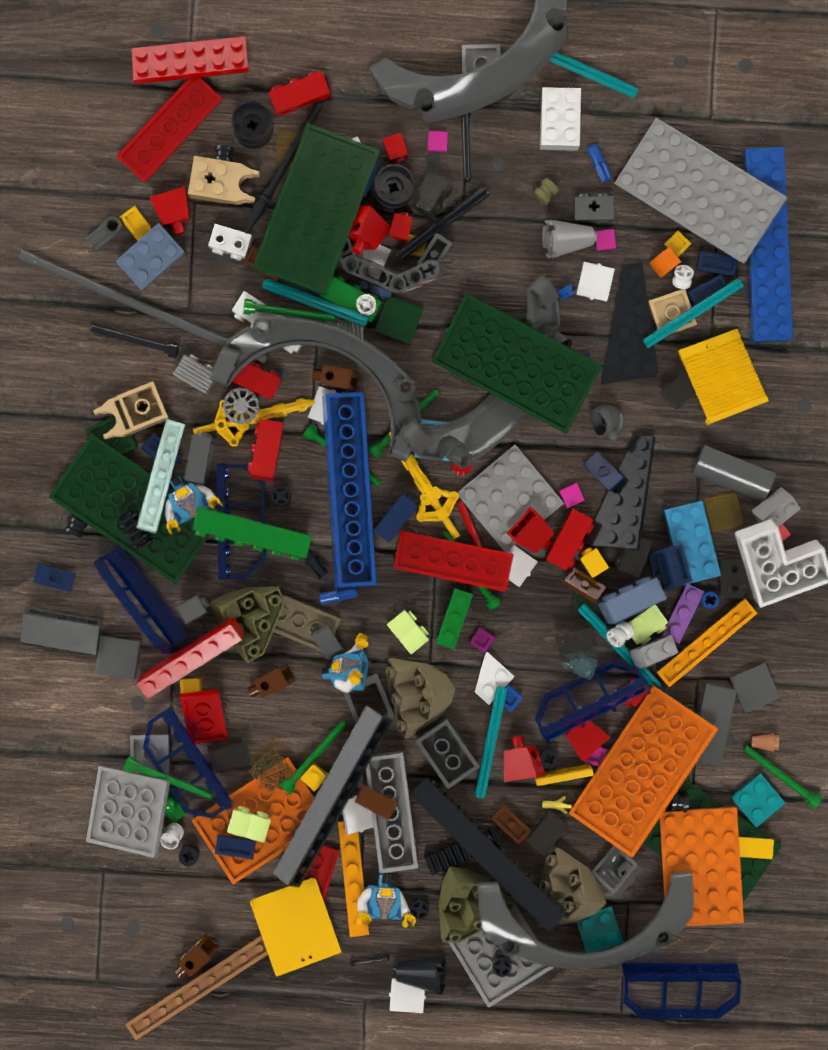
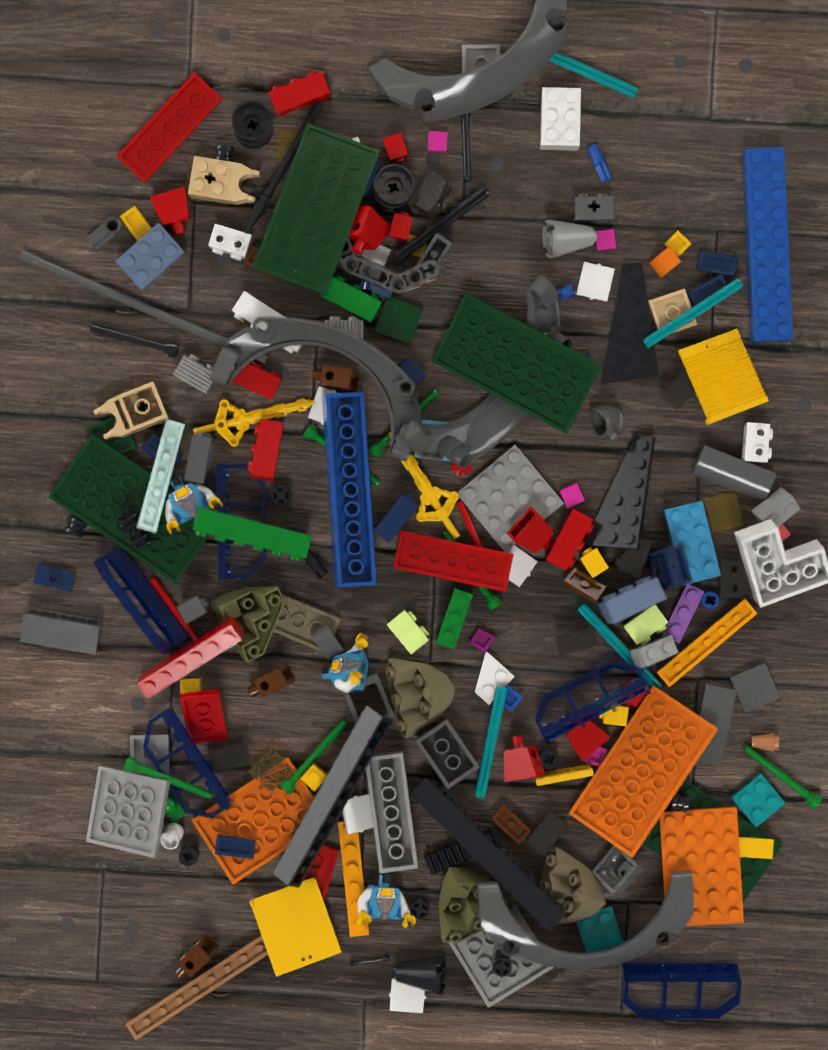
dark grey slope [95,636,141,679] -> none
plate [132,36,249,84] -> none
light grey wheel [223,388,259,424] -> none
yellowish green brick [227,806,271,842] -> none
green piece [243,299,336,322] -> none
teal axle [262,278,369,327] -> none
blue axle [319,586,358,605] -> none
reddish brown tile [355,785,398,820] -> none
white wheel [357,294,376,316] -> none
olive wheel [532,178,559,205] -> none
light yellow bar [542,796,572,814] -> none
clear light blue plate [562,653,598,680] -> none
dark blue plate [583,452,624,492] -> none
white wheel [607,621,634,648] -> none
light grey plate [614,118,787,264] -> none
white wheel [672,265,694,289] -> none
none -> red bar [149,577,200,642]
none -> dark blue brick [397,358,426,388]
none -> yellow brick [599,703,629,726]
none -> white brick [742,422,773,463]

